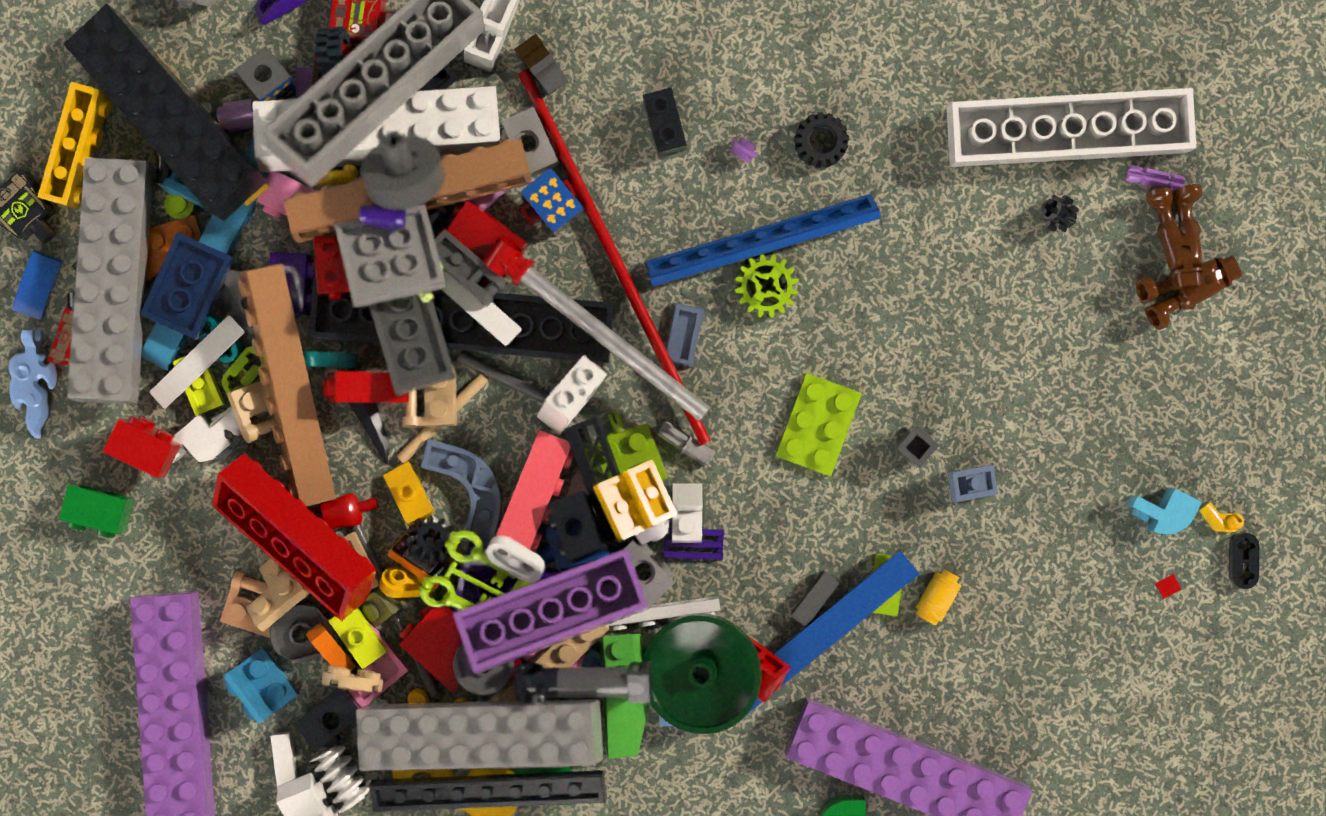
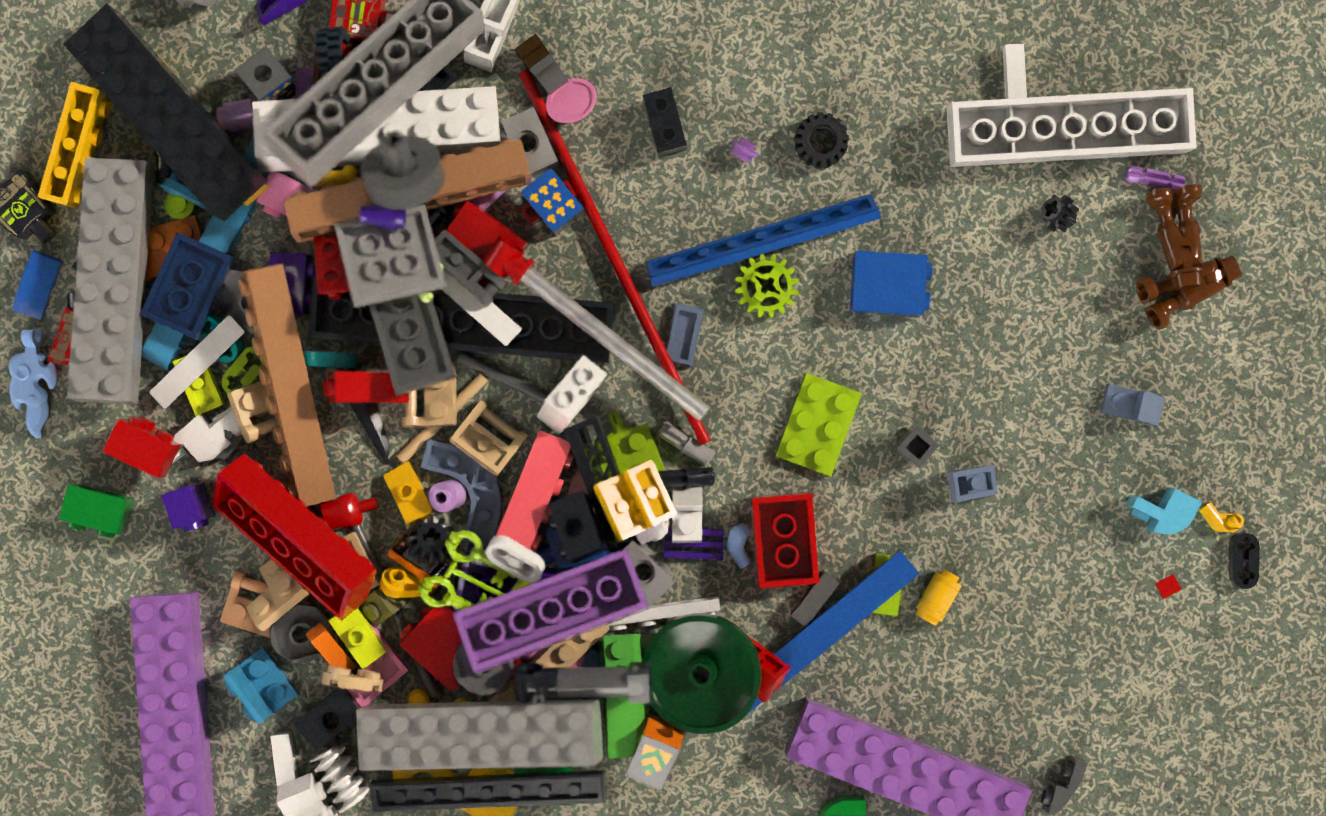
none -> dark purple brick [161,483,216,532]
none -> lavender brick [429,479,467,512]
none -> tan plate [449,400,529,477]
none -> bright pink piece [546,78,597,123]
none -> piece [626,713,685,789]
none -> black axle [658,466,715,490]
none -> light blue arm [727,523,752,569]
none -> red brick [750,492,820,588]
none -> blue brick [850,251,932,316]
none -> white piece [1002,44,1027,99]
none -> dark grey slope [1041,755,1088,816]
none -> sand blue slope [1100,384,1165,426]

